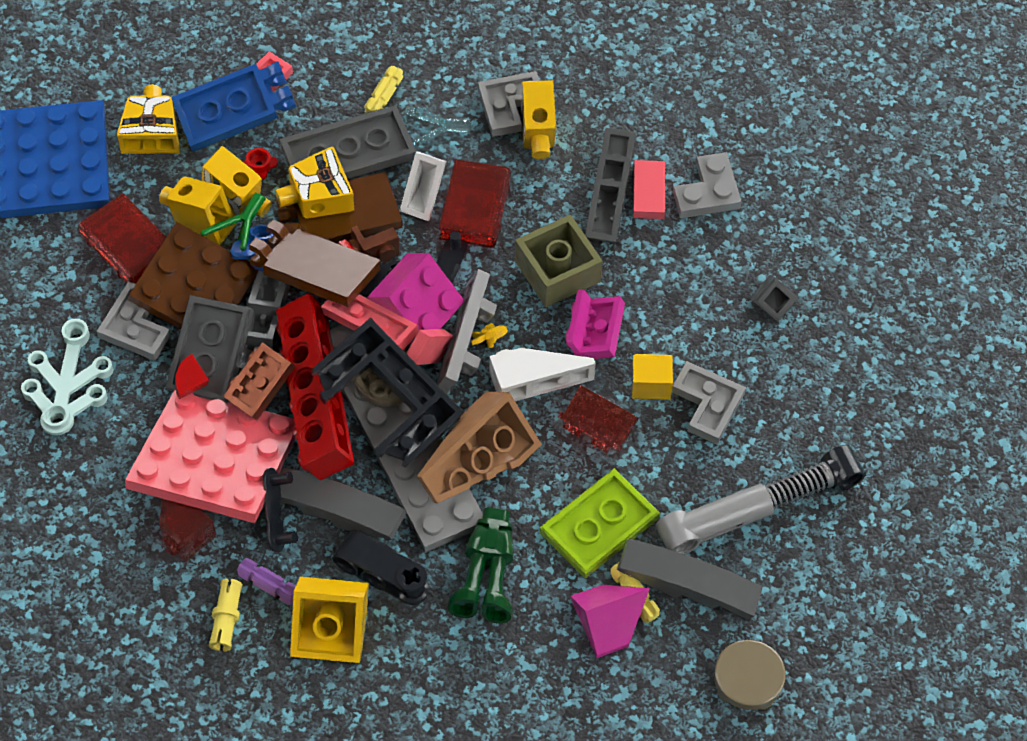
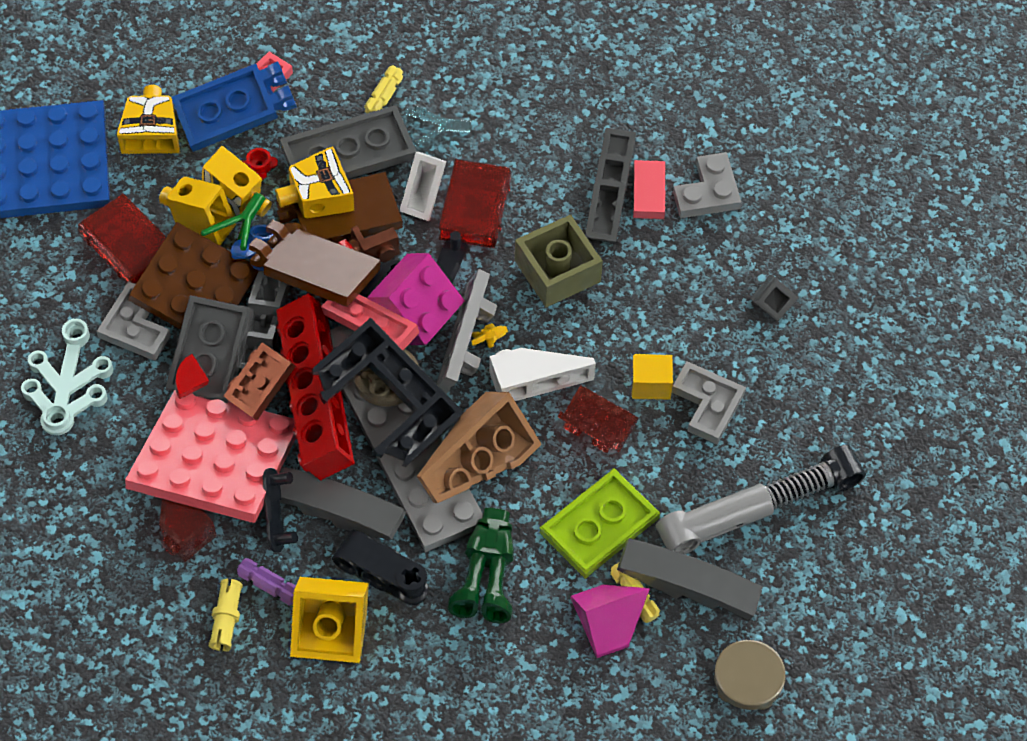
coral tile [406,329,454,365] -> none
light grey plate [478,71,539,137] -> none
yellow torso [521,80,556,159] -> none
dark pink bracket [566,289,625,359] -> none

